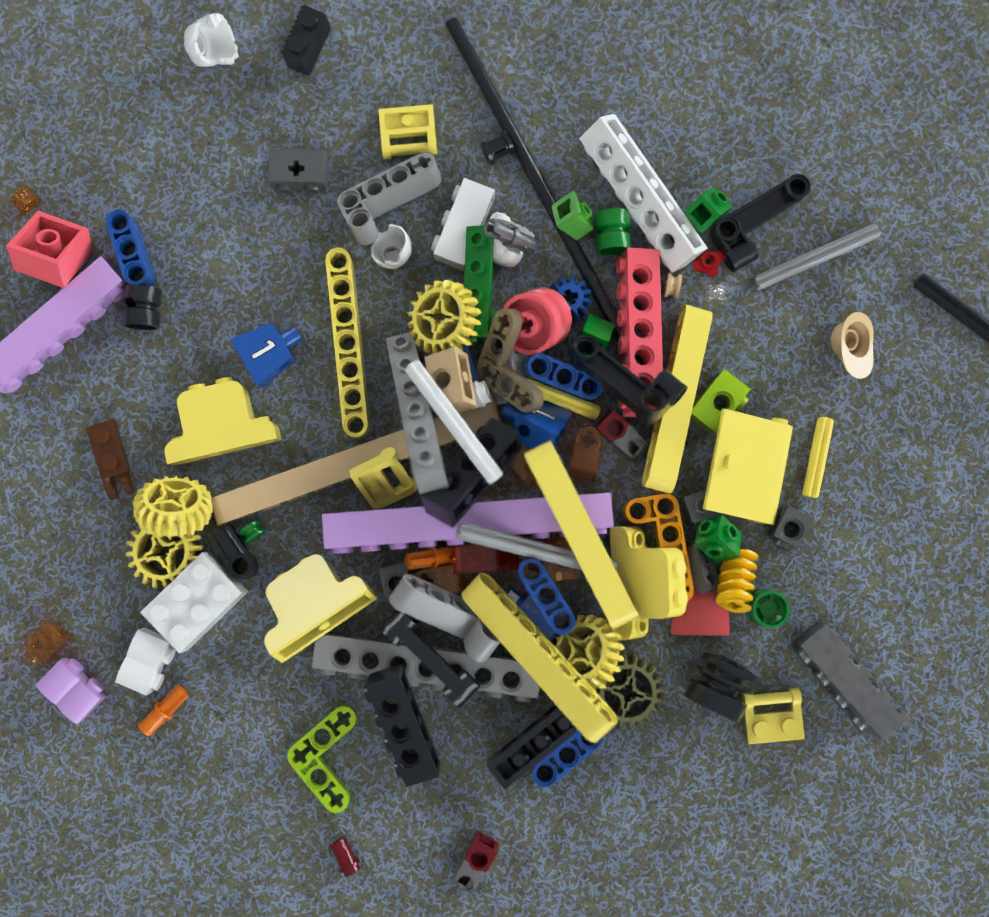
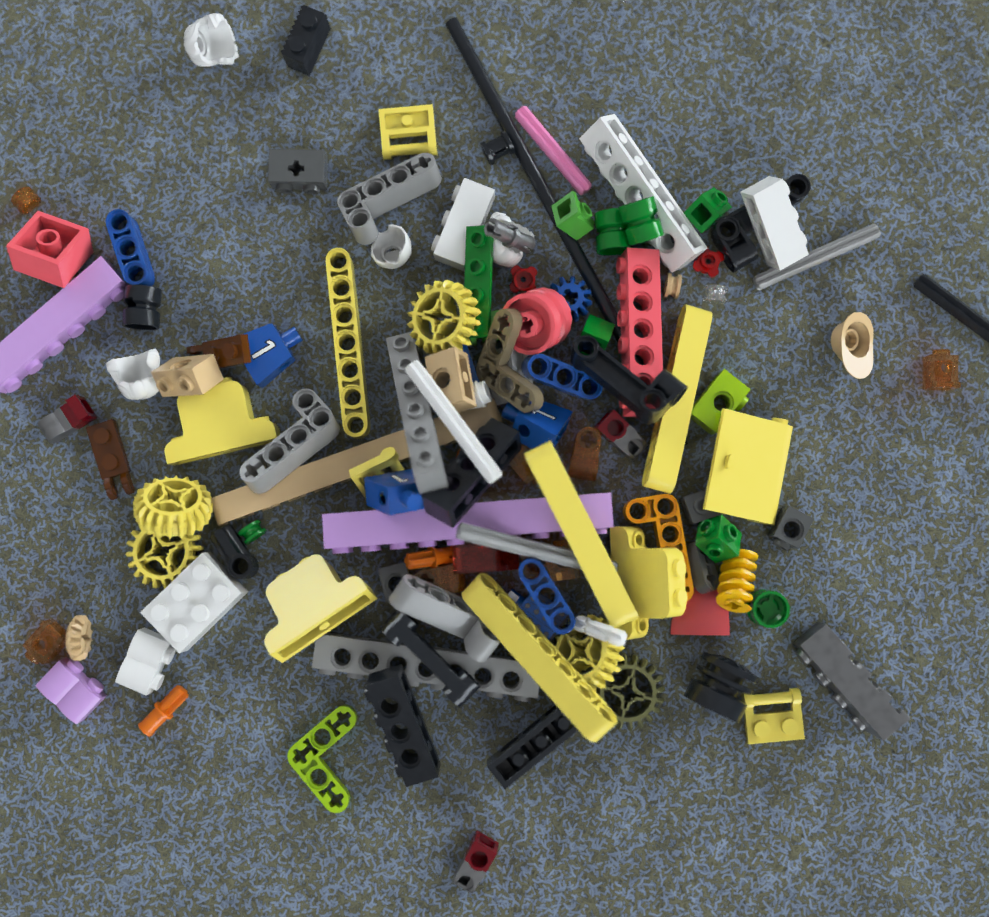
dark red pin [329,836,360,877] -> none
light yellow axle [527,378,601,420] -> none
blue beam [532,730,603,787] -> none
light yellow axle [802,417,834,498] -> none
none -> leg [37,394,98,444]
none -> tan gear [65,615,93,661]
none -> white hair [106,349,160,400]
none -> tan brick [151,354,224,397]
none -> reddish brown hinge [186,334,252,369]
none -> light grey beam [240,388,340,494]
none -> blue torso [364,469,425,515]
none -> red plate [509,265,537,293]
none -> bright pink axle [515,106,592,196]
none -> white axle [574,615,627,647]
none -> green wheel [618,196,664,246]
none -> white brick [740,176,809,270]
none -> clear orange brick [923,349,961,391]

